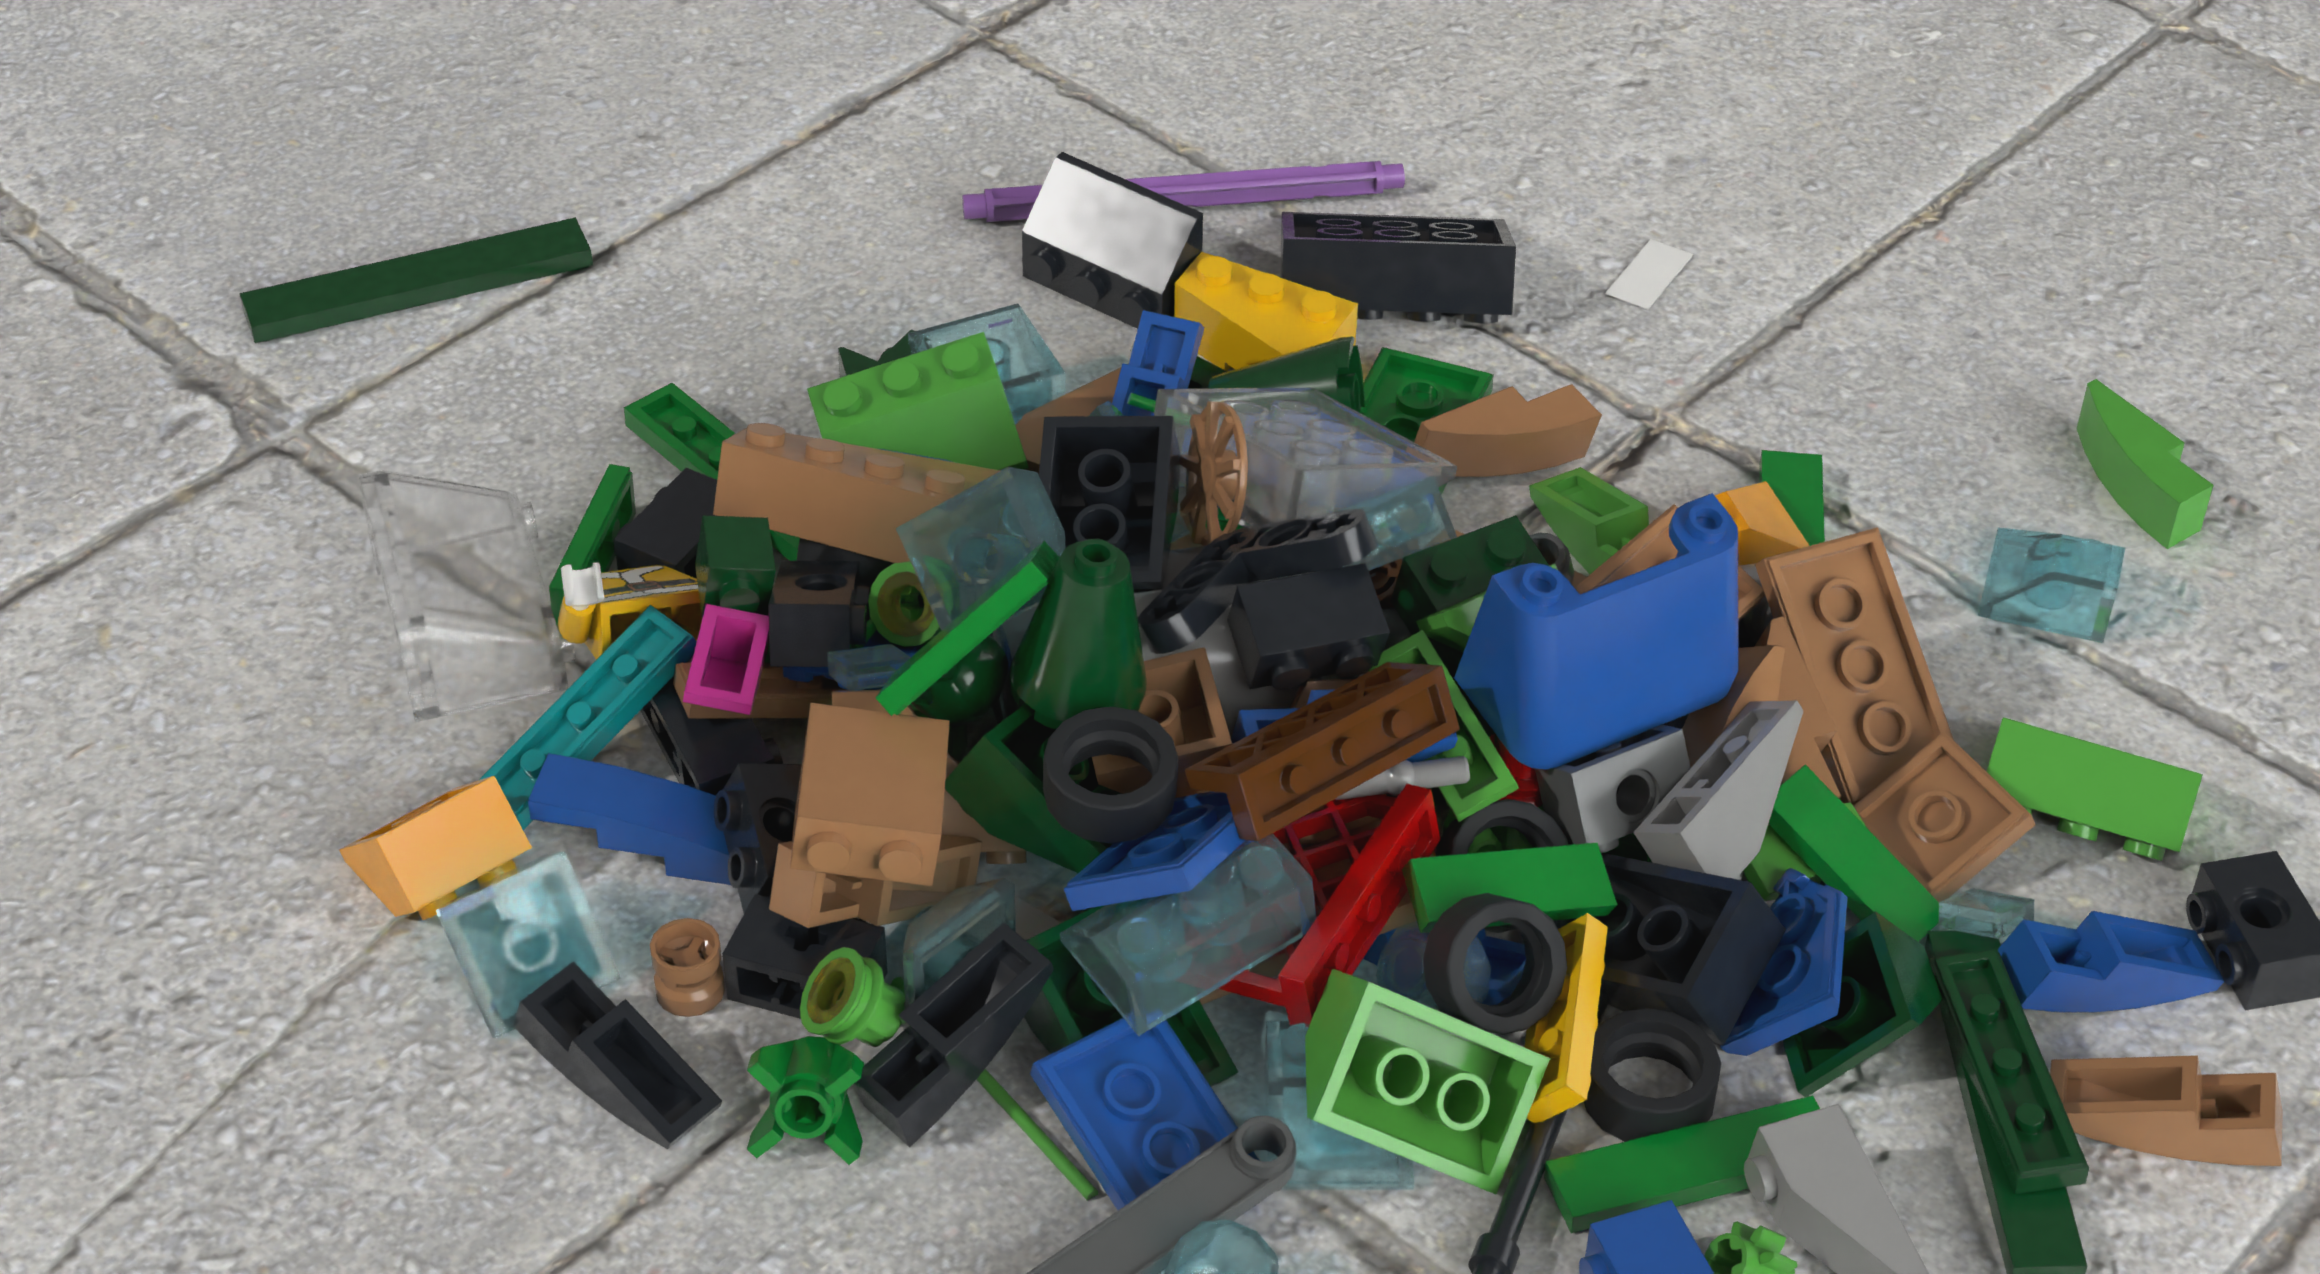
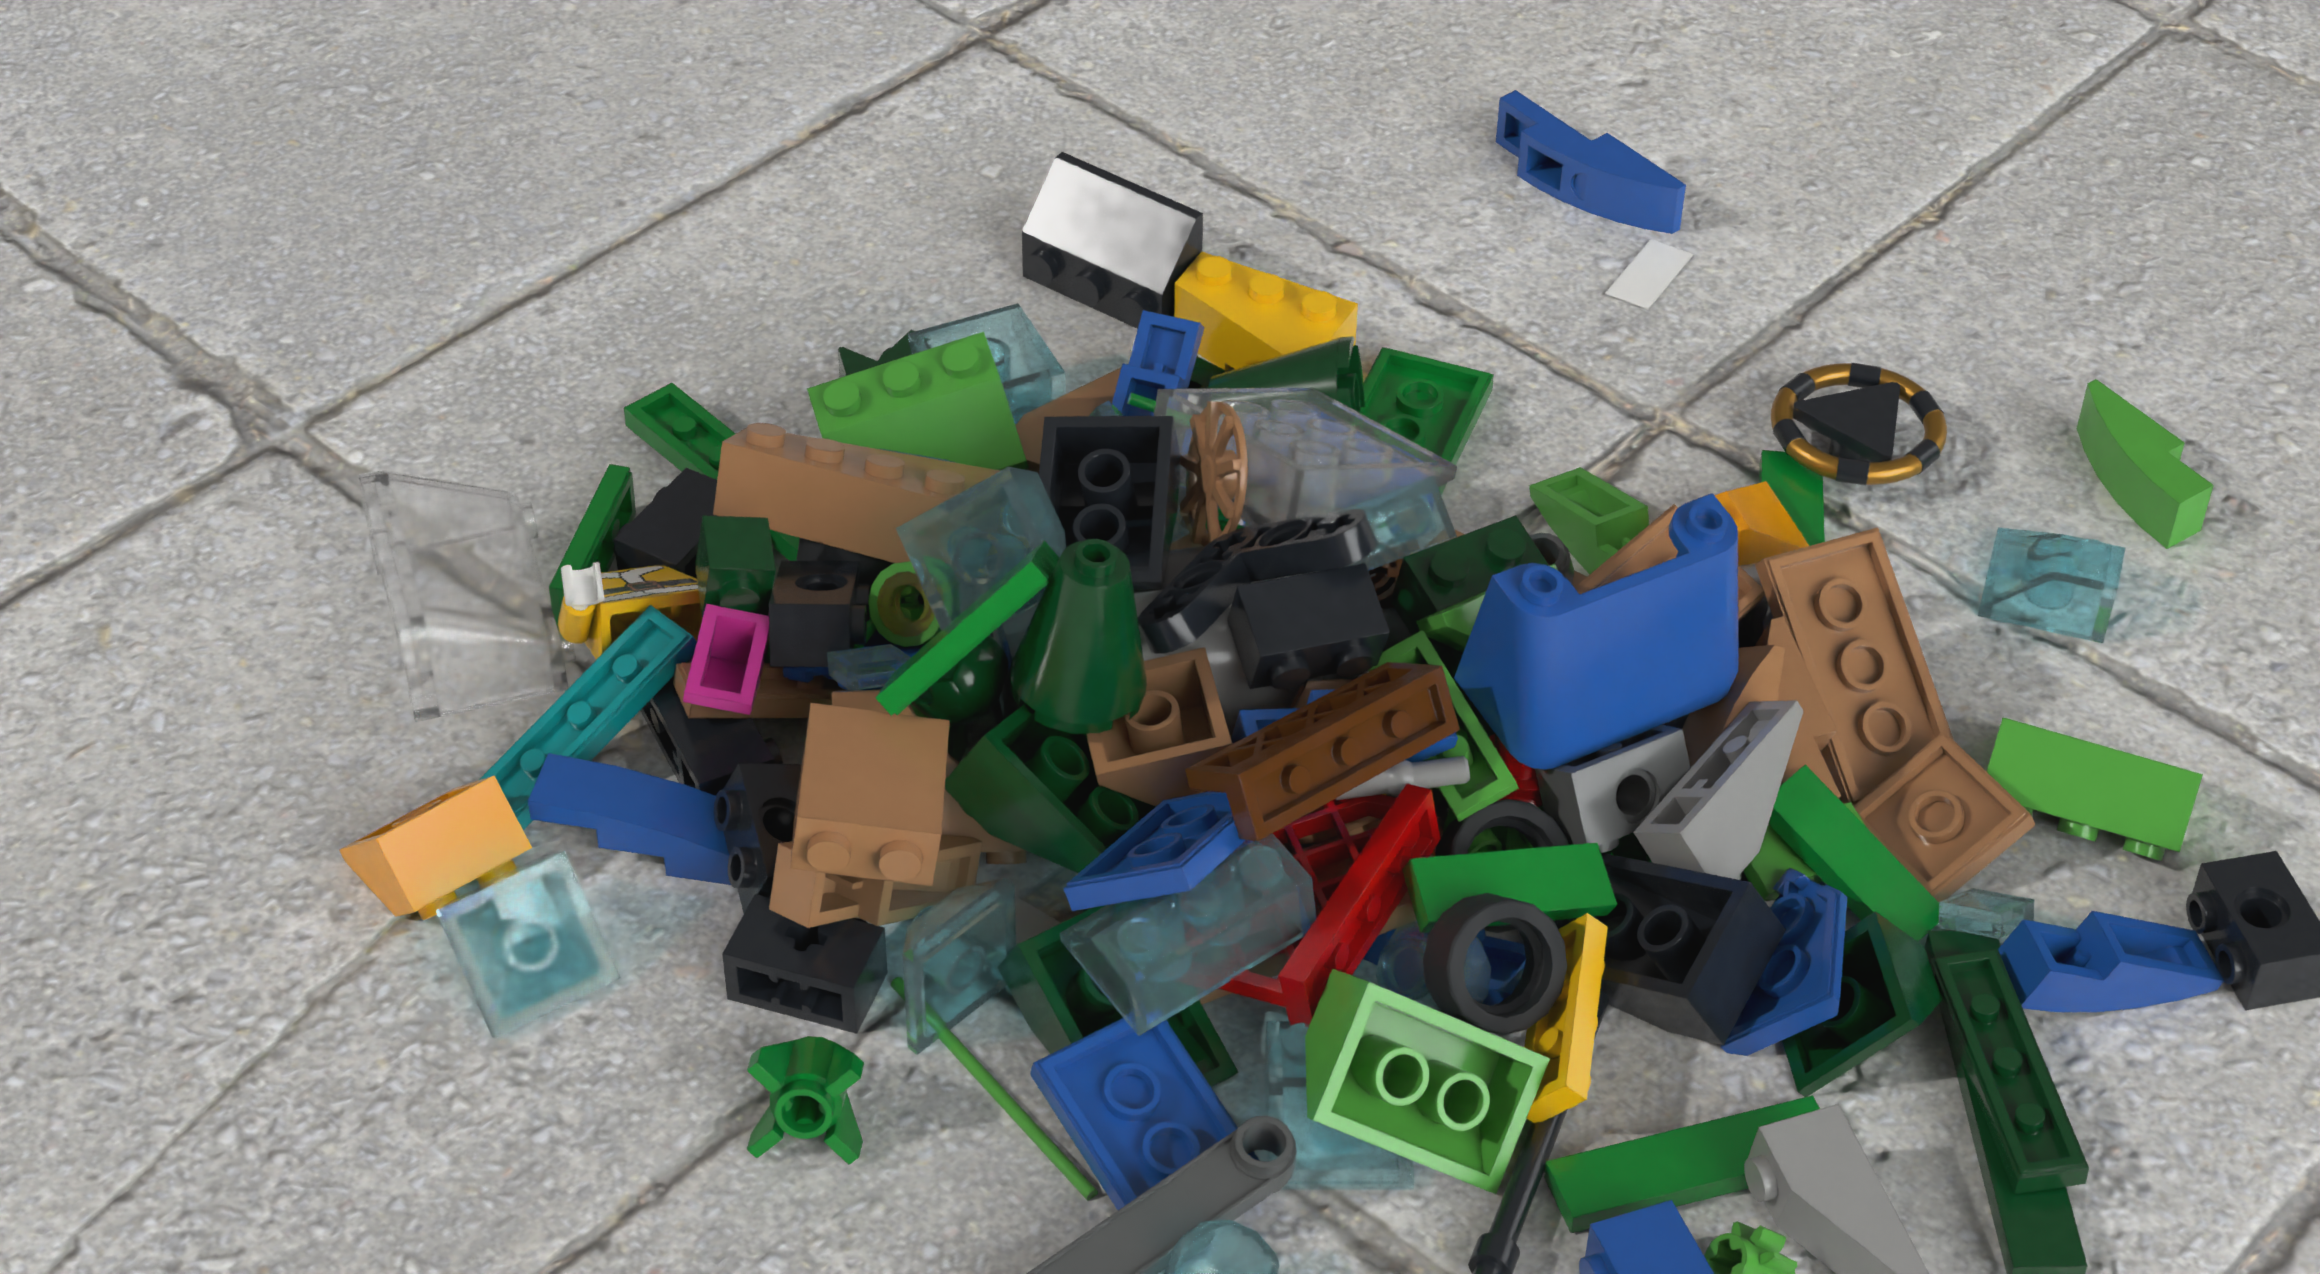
dark green tile [239,217,593,343] -> none
black slope [513,961,722,1149] -> none
medium nougat wheel [650,918,725,1017] -> none
bright green piece [800,947,905,1047] -> none
black slope [854,922,1054,1148] -> none
medium lavender piece [962,161,1405,222] -> none
black tyre [1043,706,1179,844] -> none
black slope [1280,212,1516,324] -> none
medium nougat slope [1411,384,1602,477] -> none
black tyre [1583,1008,1721,1142] -> none
medium nougat slope [2050,1055,2283,1166] -> none
none -> blue slope [1496,90,1686,234]
none -> black piece [1771,362,1947,486]

